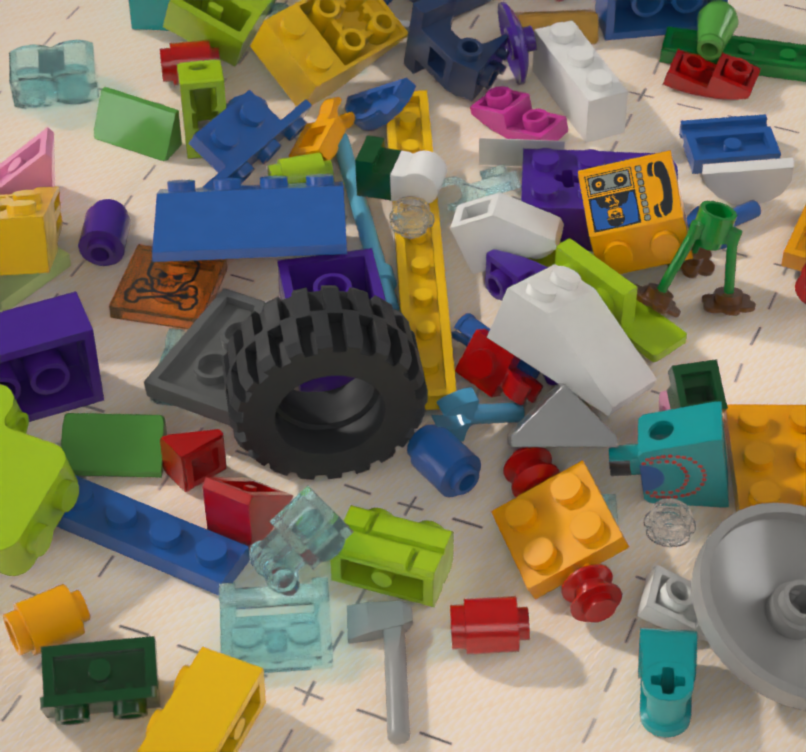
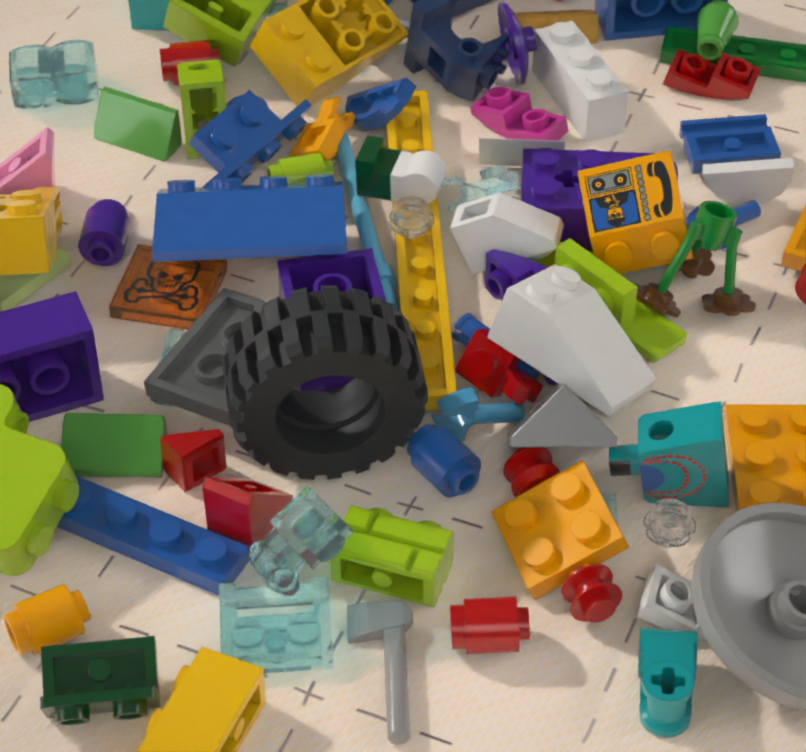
dark green leg [659,359,728,413] -> none

